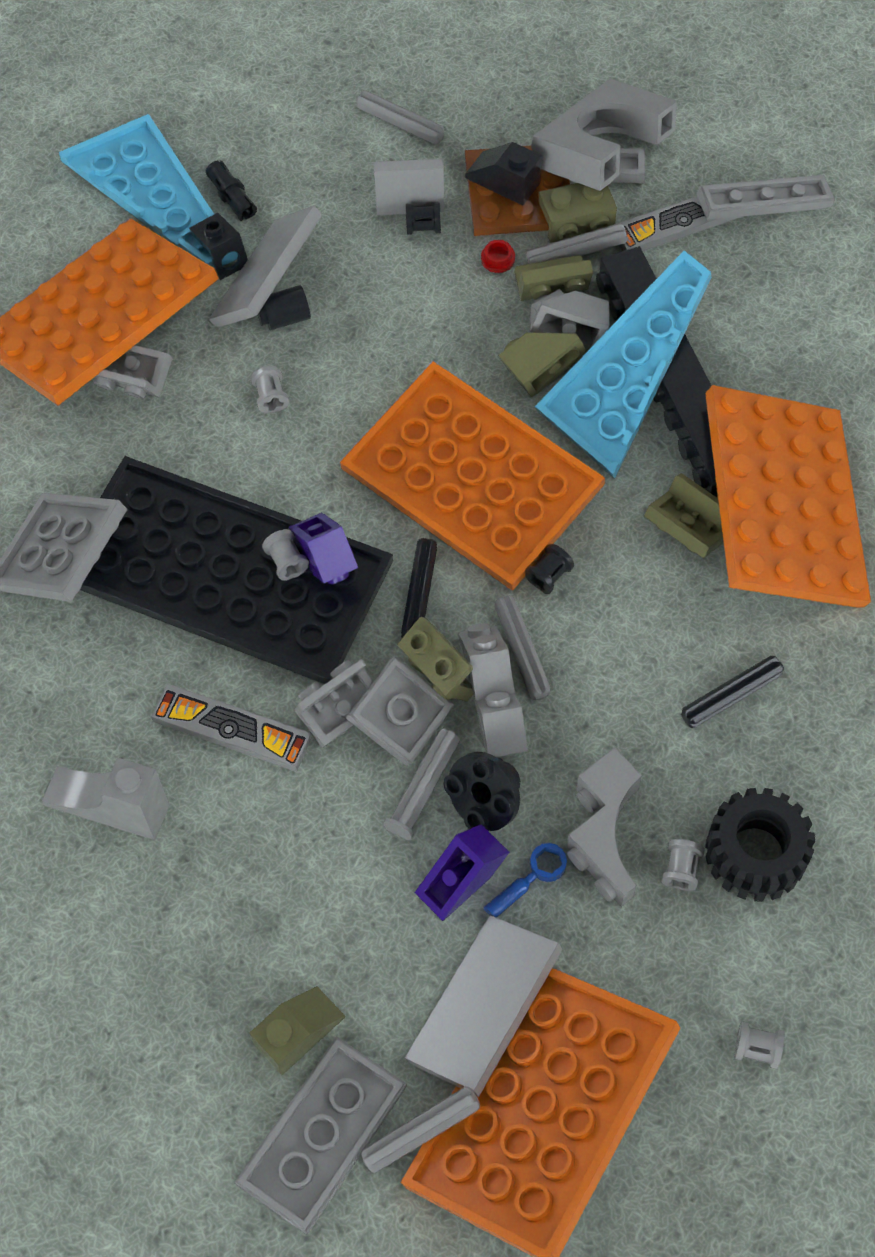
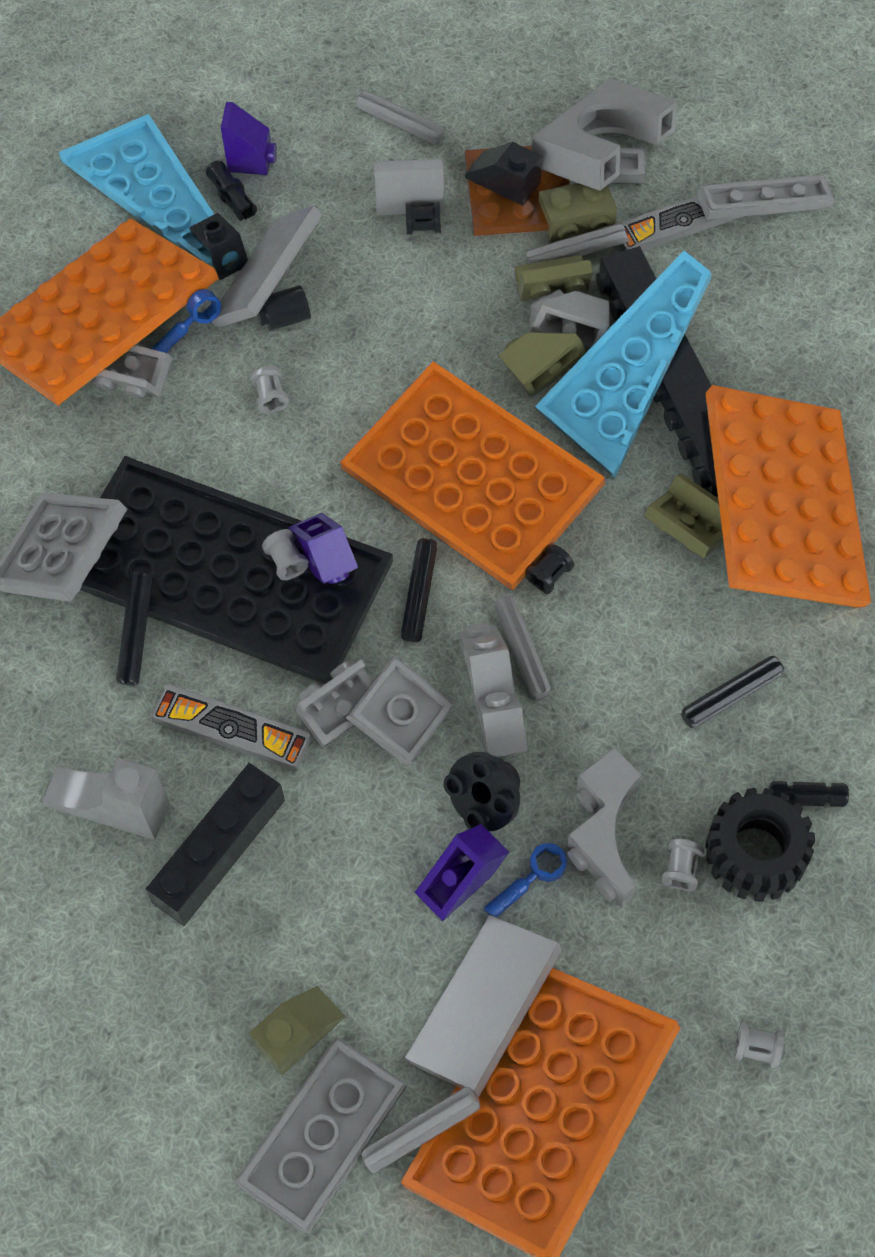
light grey axle [383,728,460,840] -> none
olive bracket [397,617,474,702] -> none
red plate [481,240,515,273] -> none
none -> black axle [116,572,152,686]
none -> black brick [146,763,285,926]
none -> blue piece [151,289,221,353]
none -> dark purple slope [220,102,277,175]
none -> black axle [769,781,849,807]

